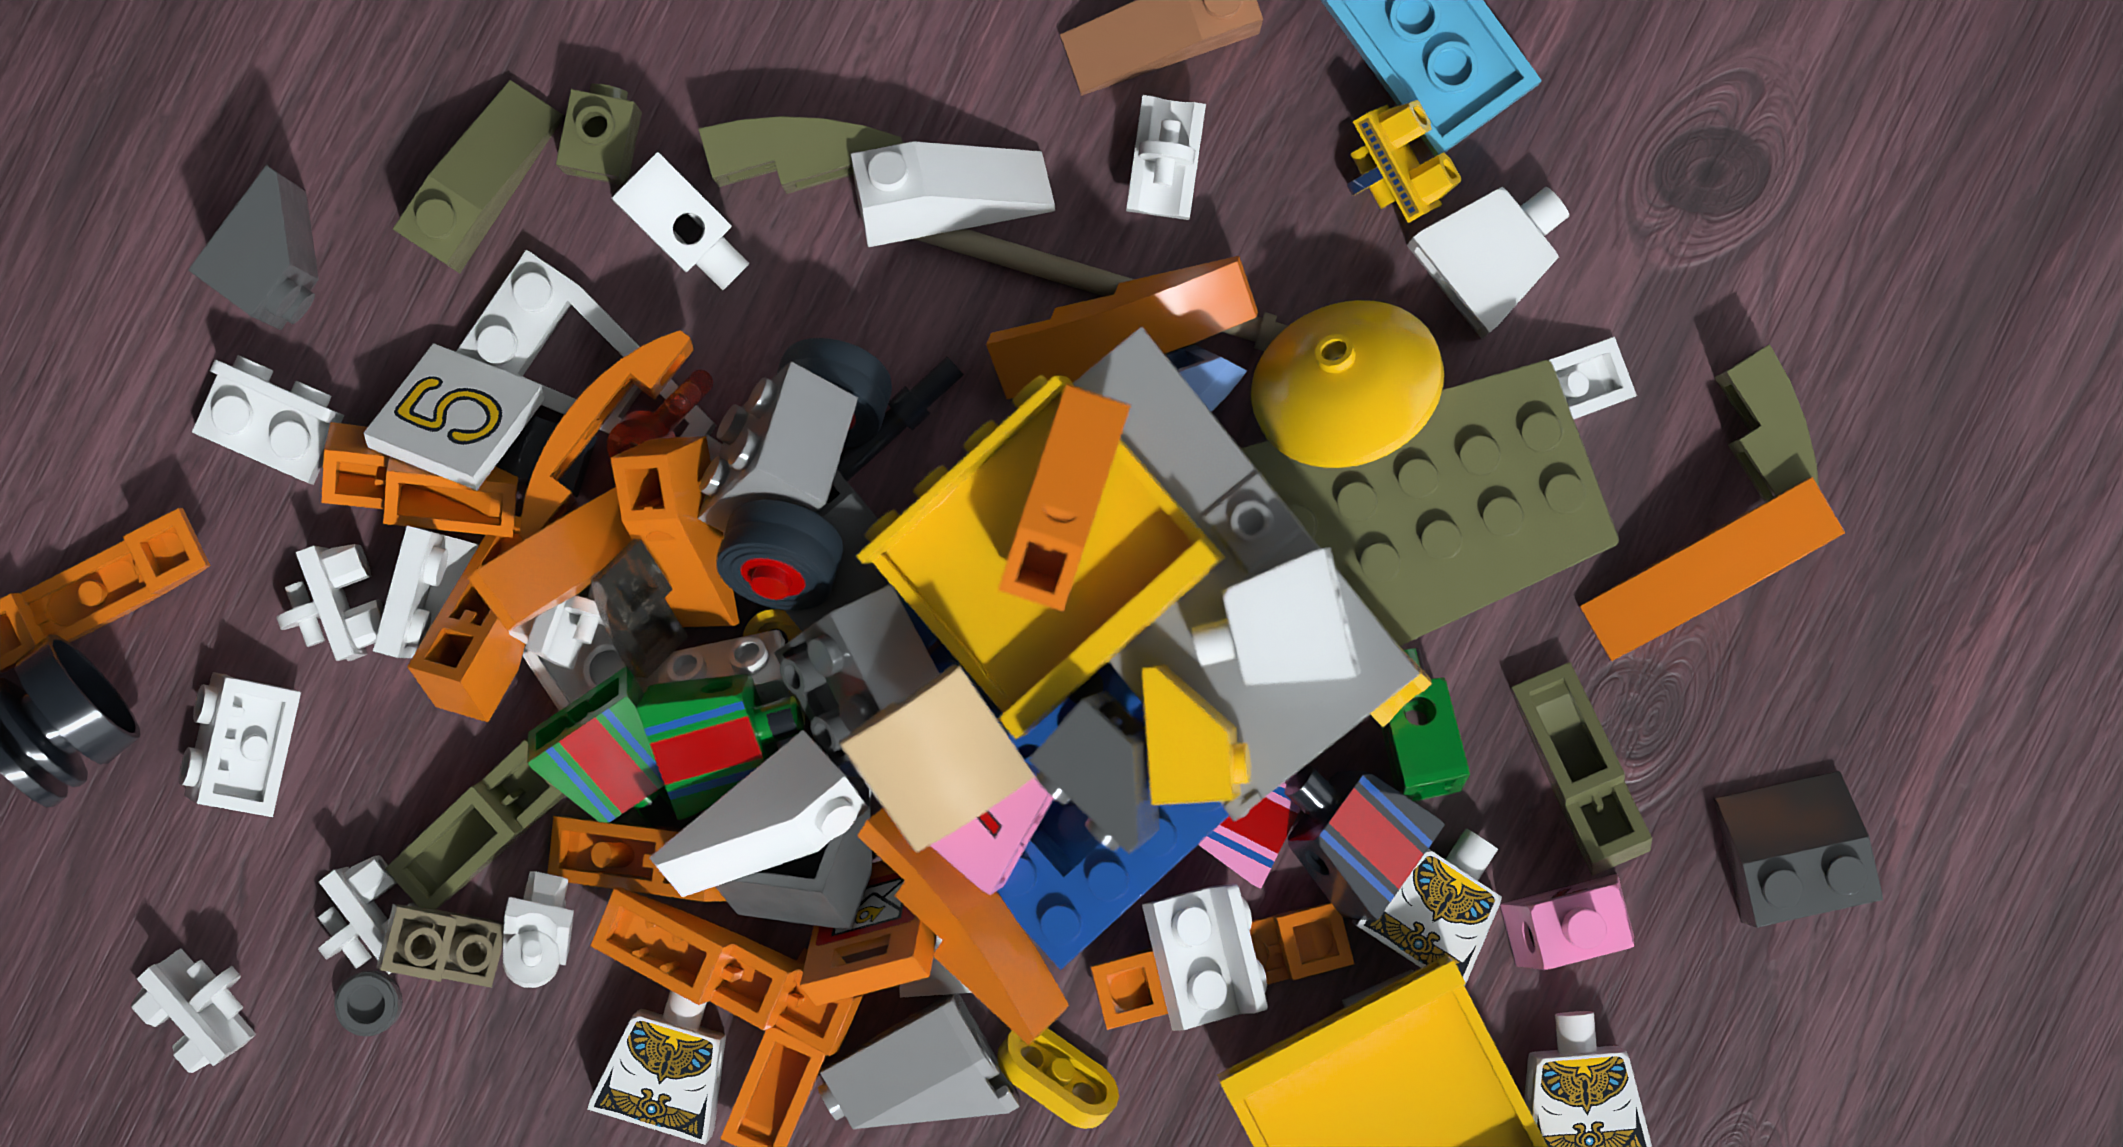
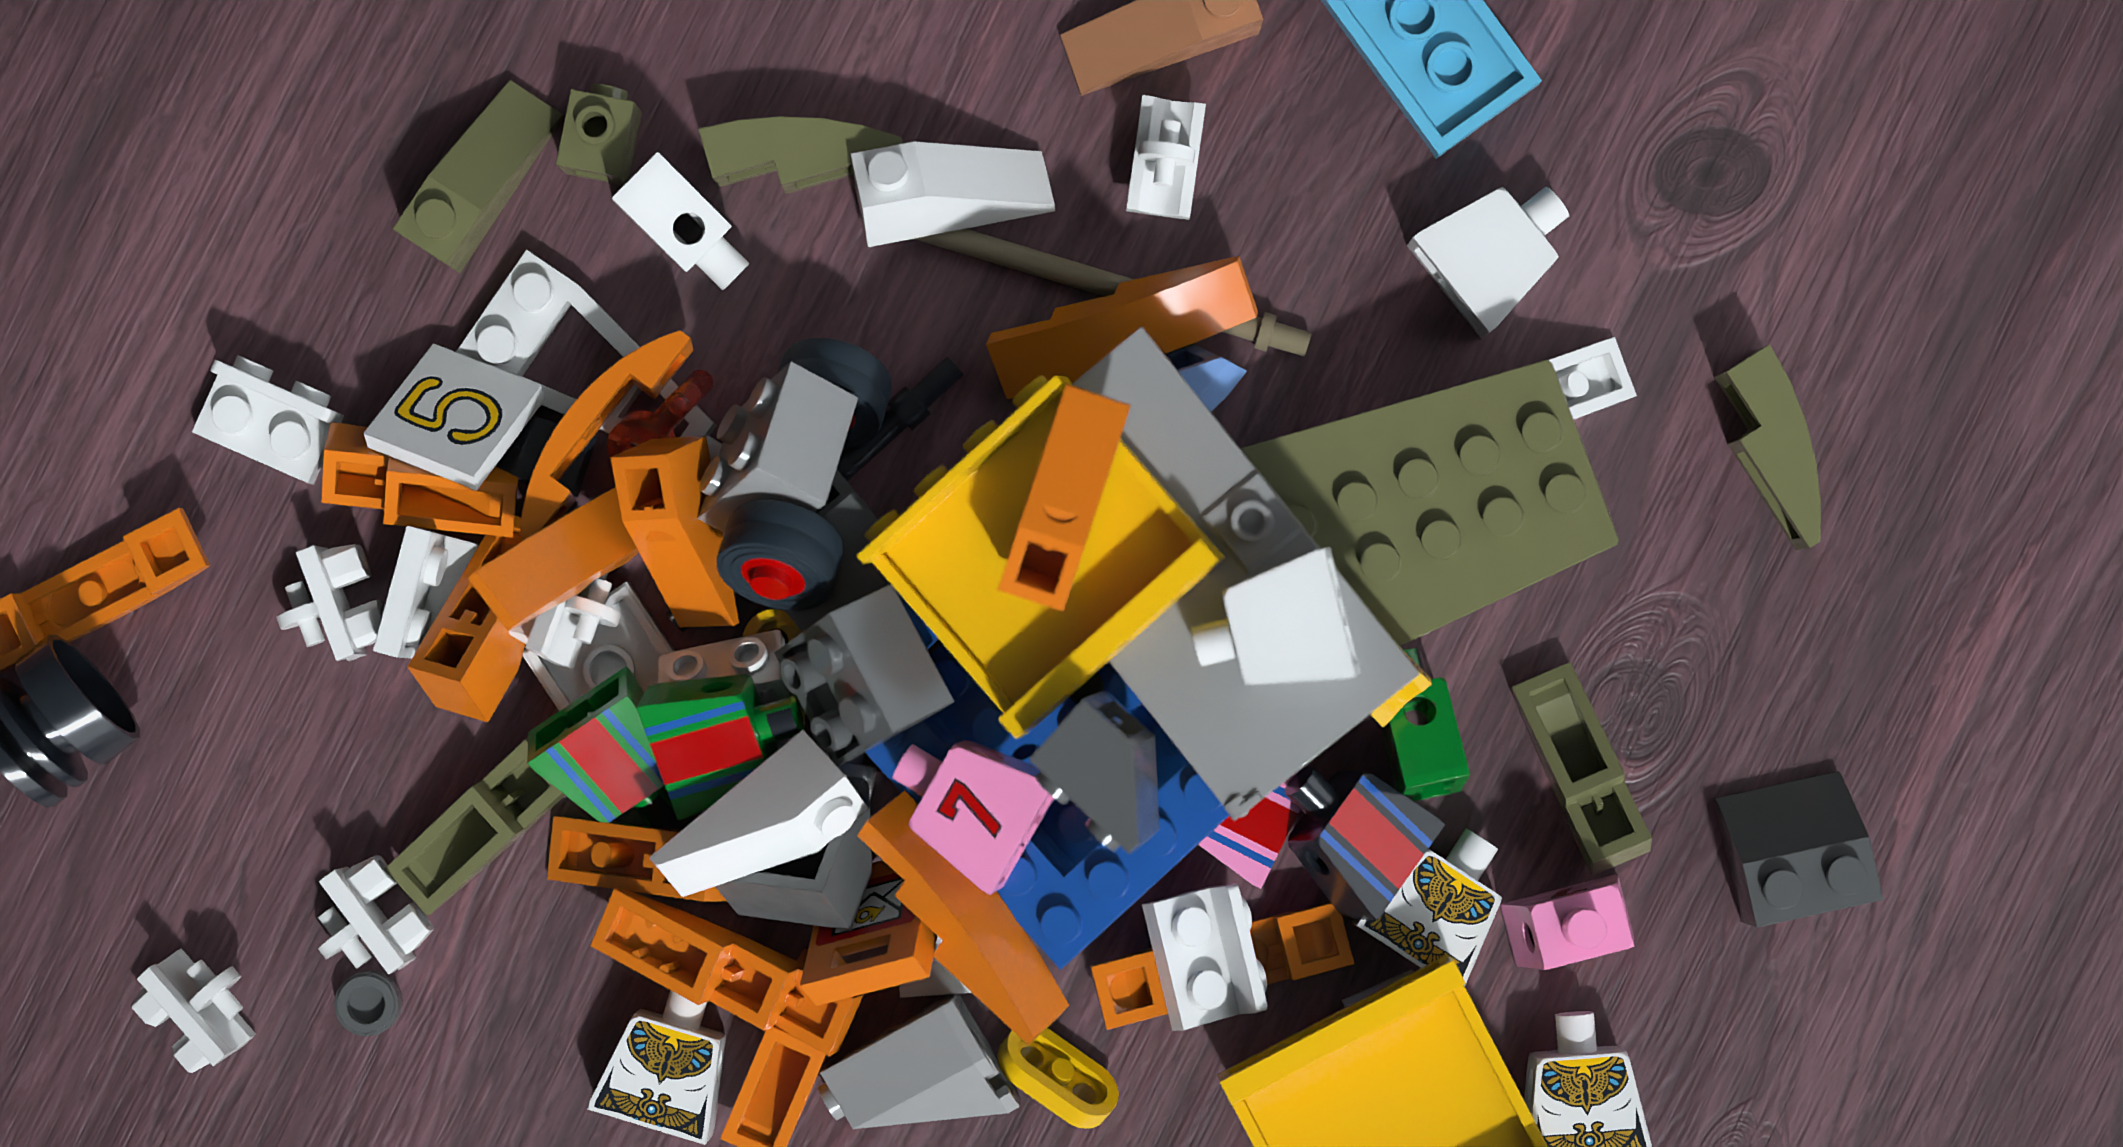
white bracket [179,672,301,817] -> none
dark grey slope [188,165,319,330] -> none
dark tan slope [376,904,504,988] -> none
white hips [503,871,574,988] -> none
clear smoke slope [591,539,688,678] -> none
tan slope [838,665,1035,852] -> none
yellow slope [1142,664,1251,805] -> none
yellow dish [1251,300,1444,468] -> none
yellow hips [1347,100,1461,223] -> none
orange slope [1579,477,1845,661] -> none

